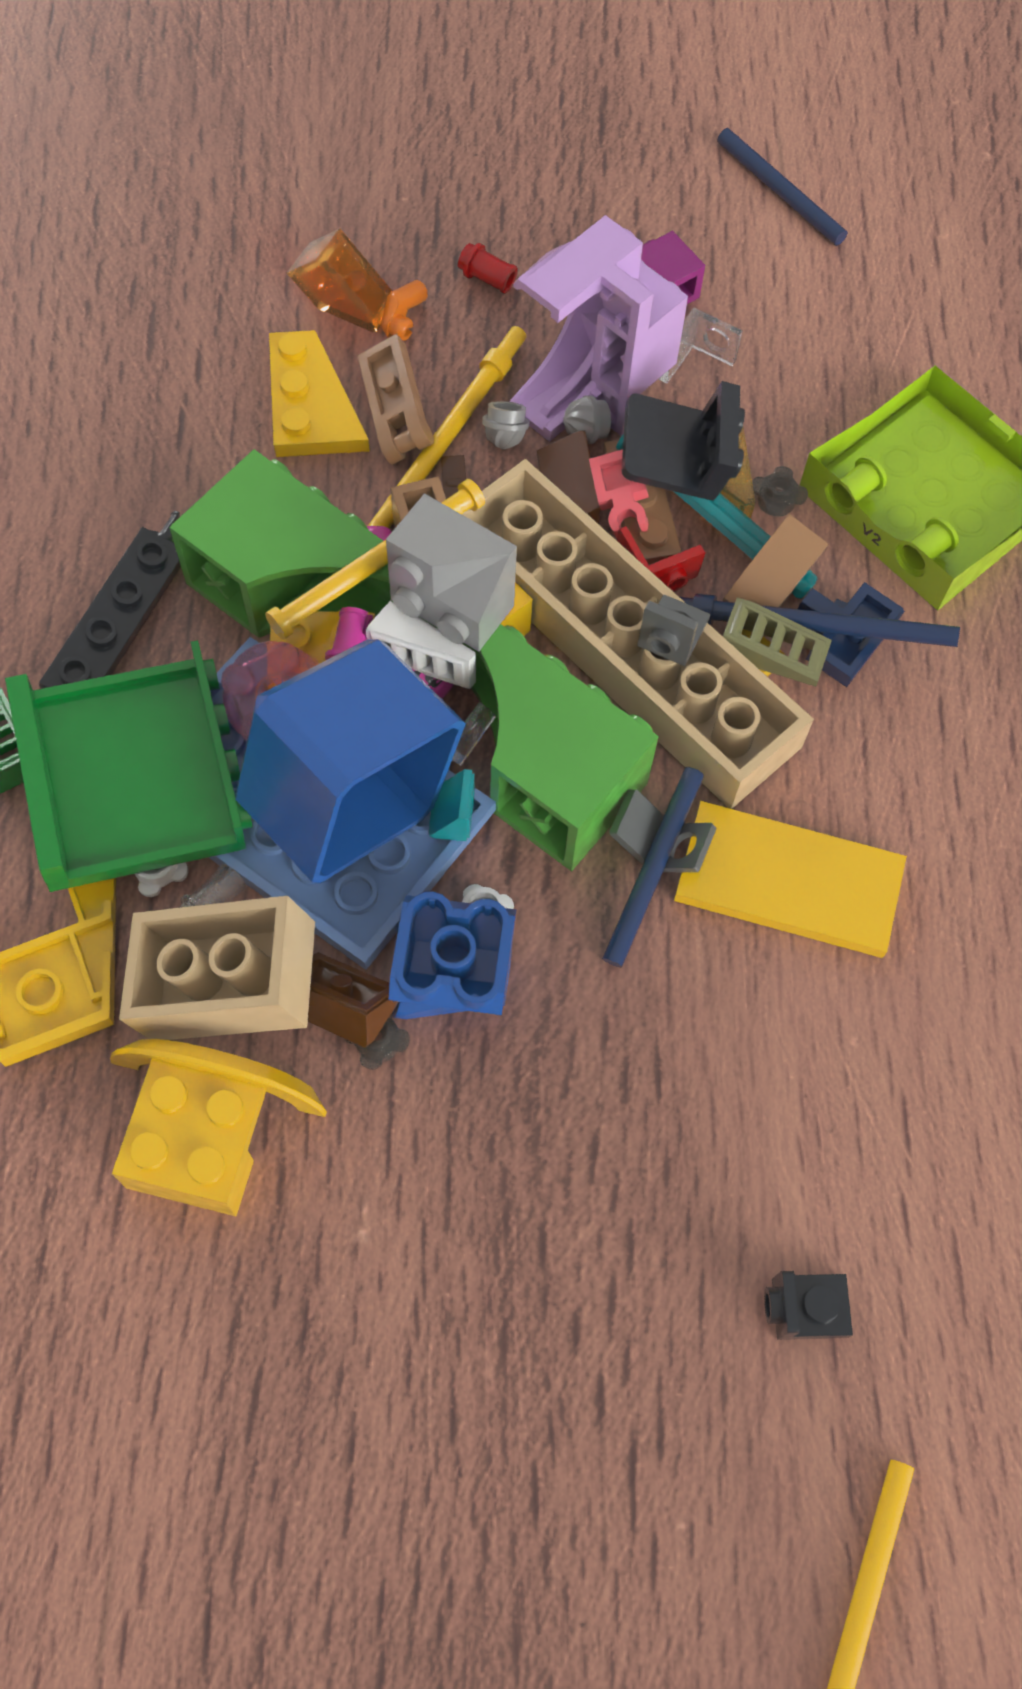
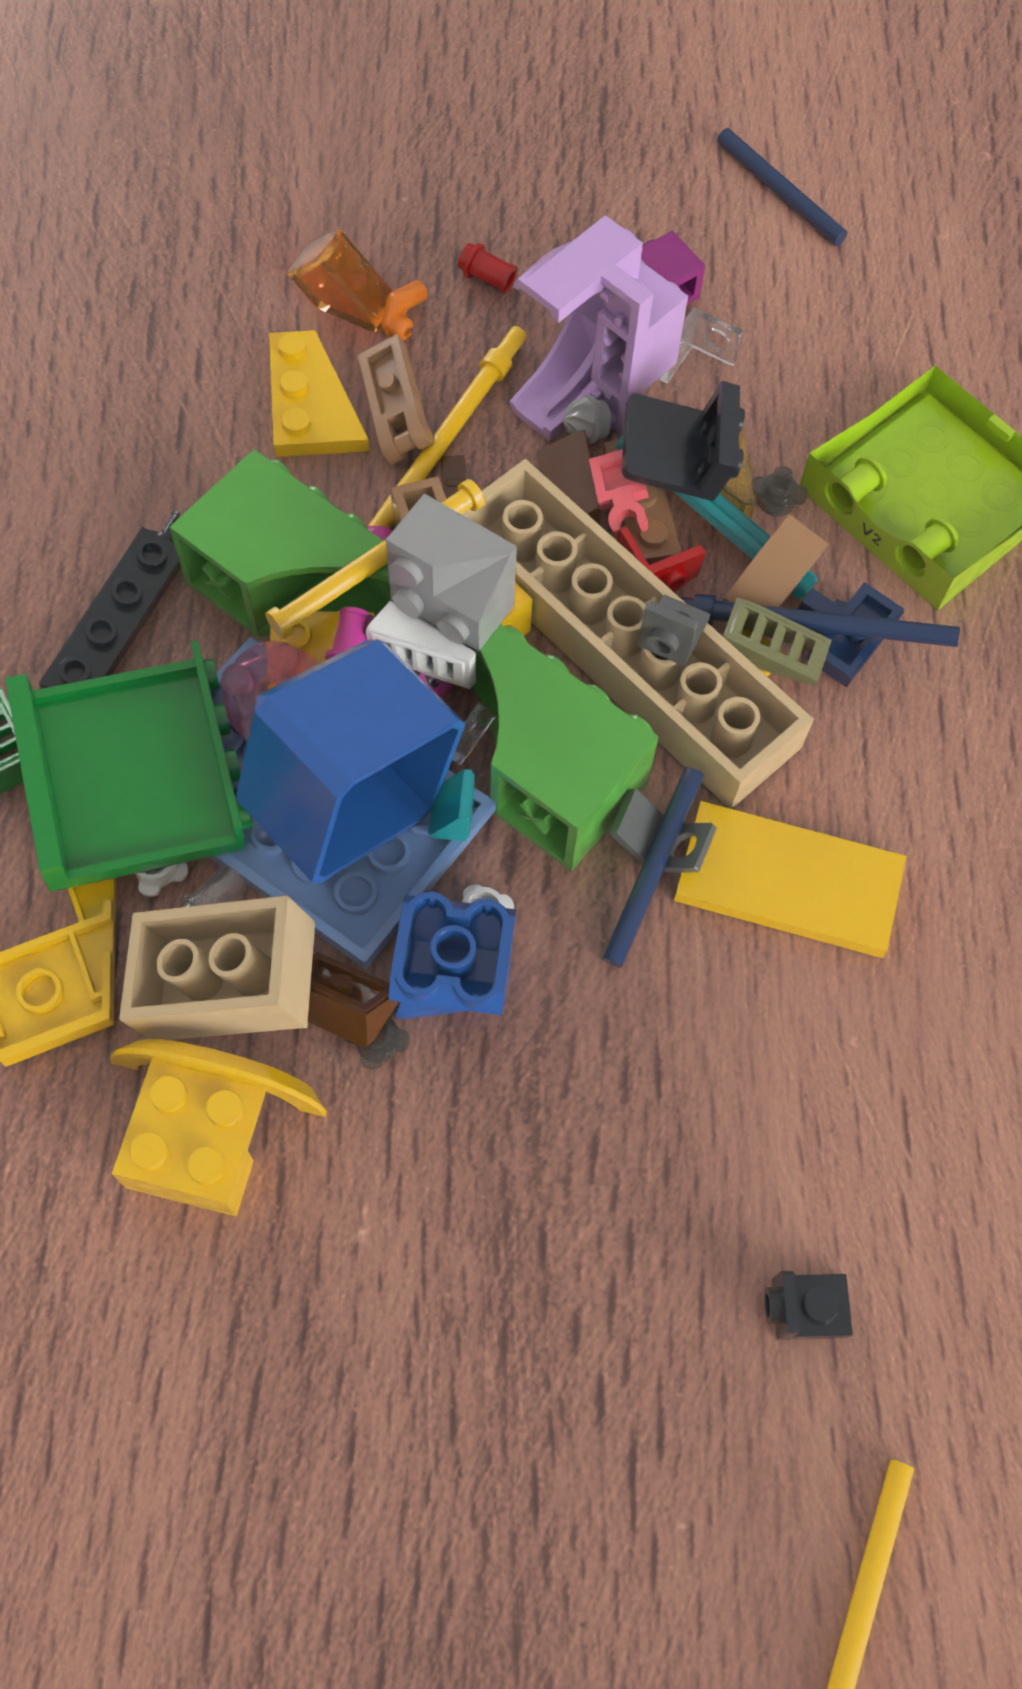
light grey plate [482,401,530,449] -> none

